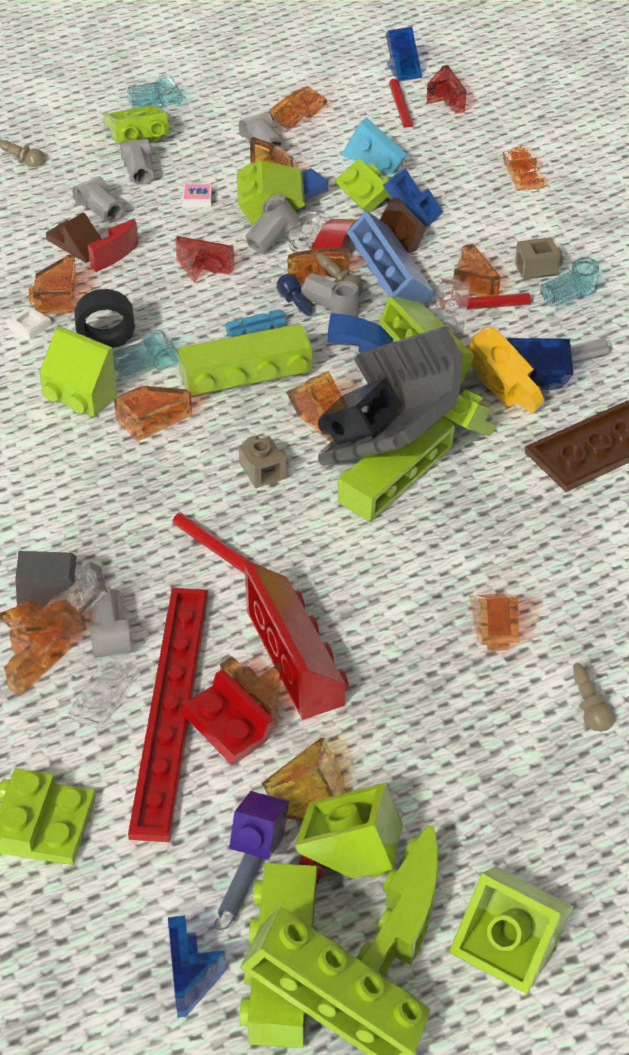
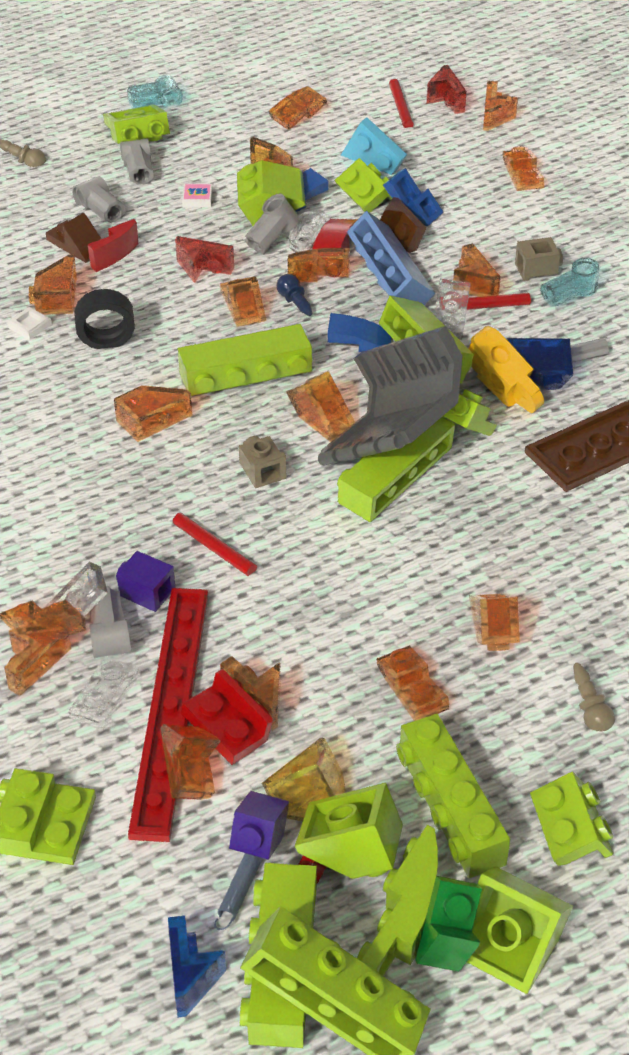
dark grey slope [15,551,77,615] -> none
lime slope [39,326,118,417] -> none
clear light blue piece [113,330,178,377] -> none
dark azure axle [226,309,286,337] -> none
light grey piece [239,112,286,157] -> none
red slope [244,562,349,720] -> none
light grey piece [301,273,359,317] -> none
dark tan bar [316,253,363,295] -> none
black torso [318,376,402,445] -> none
clear blue slope [385,27,422,81] -> none
none -> dark purple brick [116,551,176,612]
none -> clear orange slope [160,724,220,800]
none -> clear orange slope [220,276,266,327]
none -> clear orange slope [376,645,449,721]
none -> lime brick [396,713,510,879]
none -> green slope [415,876,482,972]
none -> clear orange slope [483,81,518,131]
none -> lime bracket [530,771,613,866]

